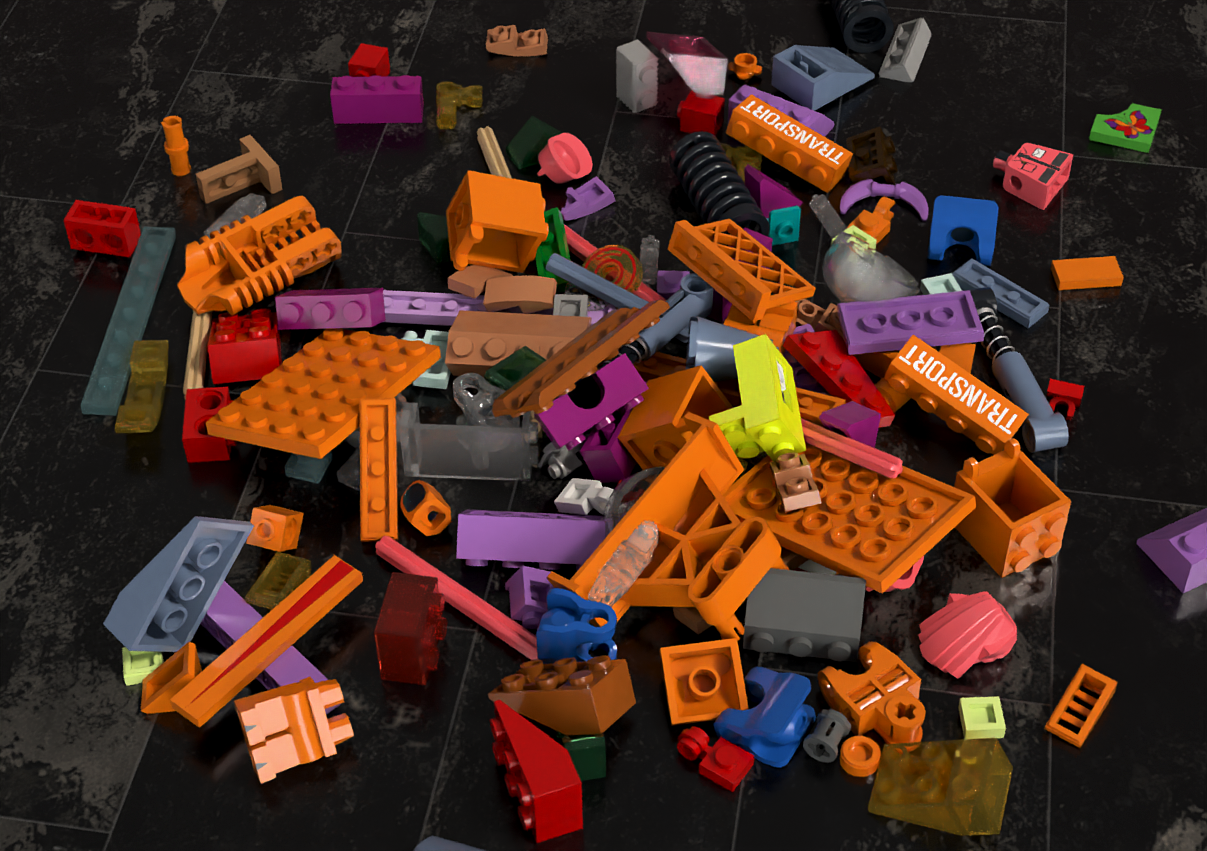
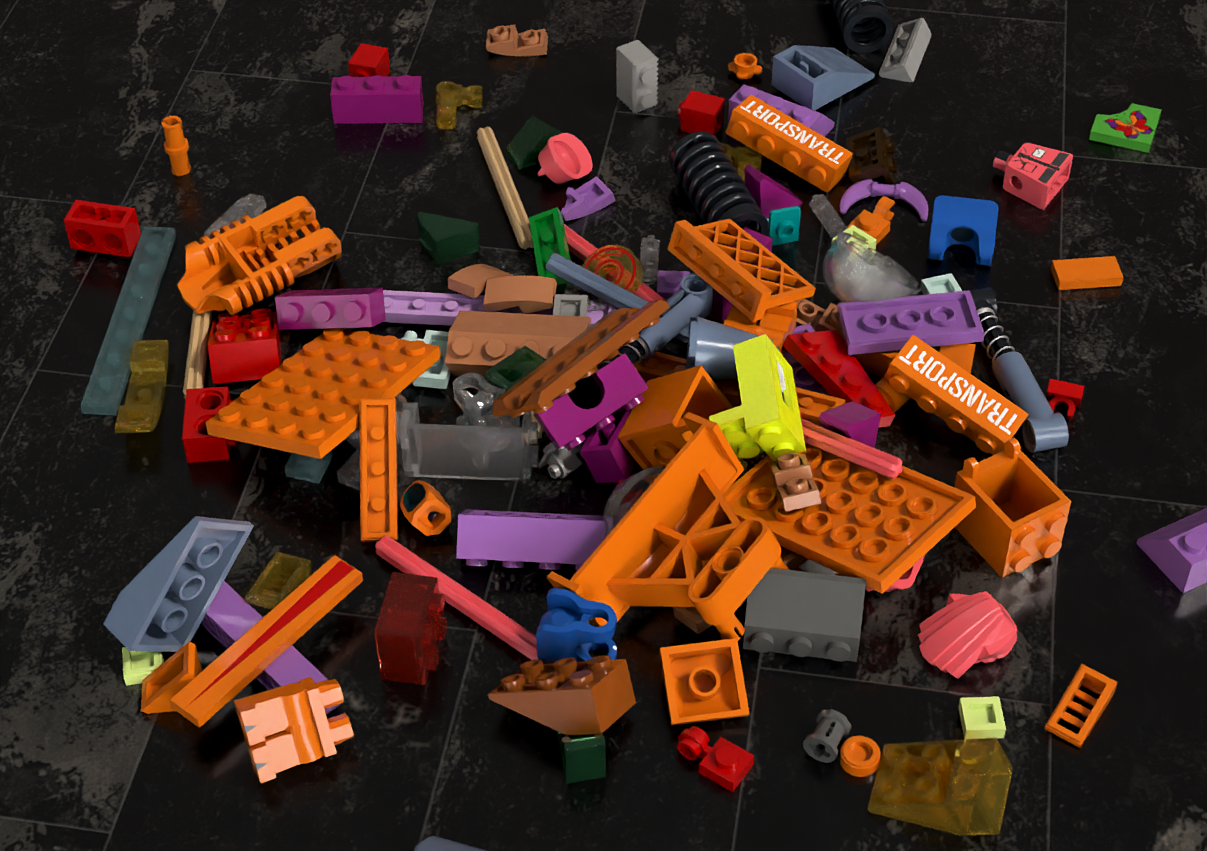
medium nougat bracket [196,135,282,204] -> none
orange brick [246,505,304,552] -> none
orange container [446,170,549,273] -> none
red slope [490,699,583,843] -> none
medium lavender brick [505,565,554,629] -> none
white plate [554,478,622,517] -> none
clear hinge [588,520,659,607] -> none
clear pink slope [646,32,728,99] -> none
blue piece [713,667,816,767] -> none
orange piece [818,641,925,751] -> none
sand blue tile [952,258,1050,328] -> none

